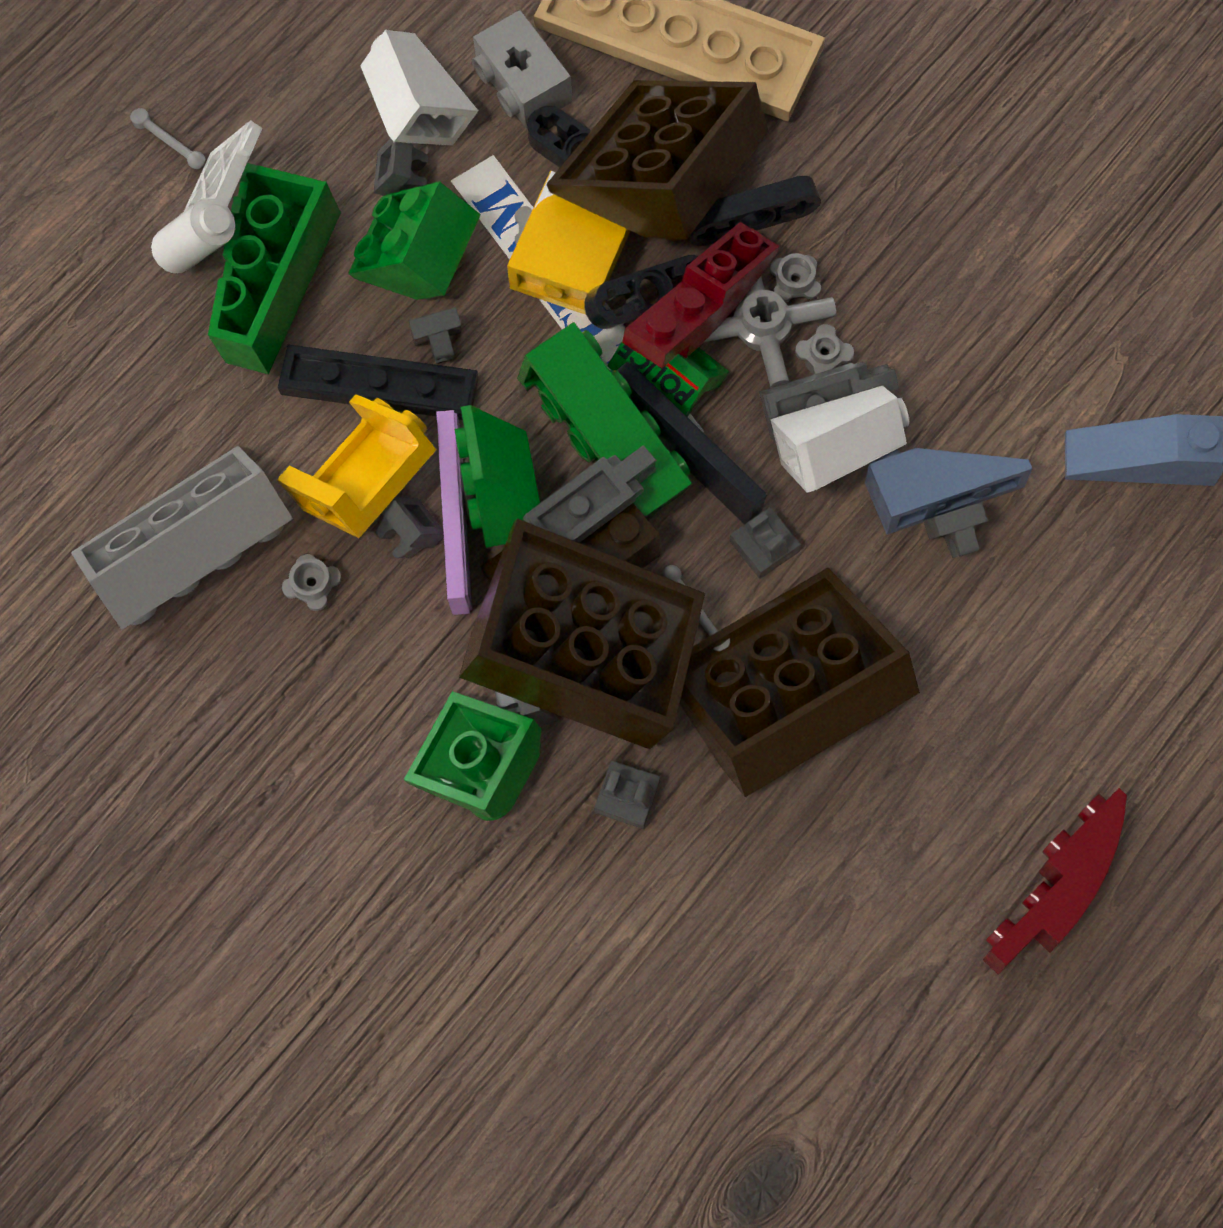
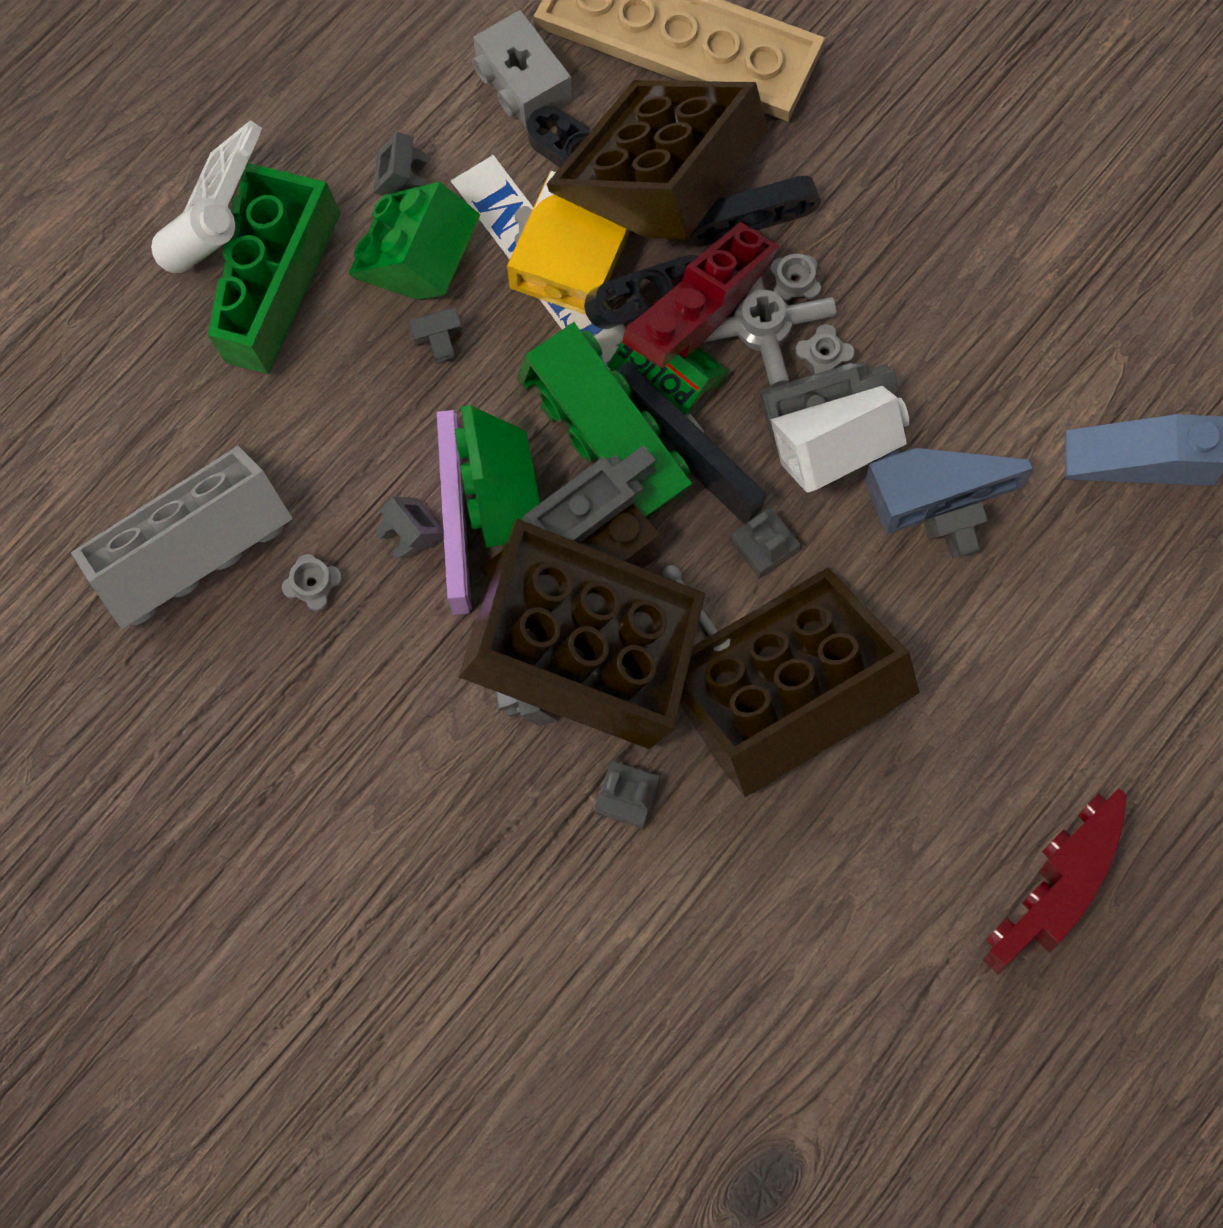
light grey hinge [130,108,206,169] -> none
yellow panel [277,394,437,538] -> none
black tile [278,344,479,420] -> none
white slope [360,30,479,146] -> none
green slope [404,691,542,821] -> none

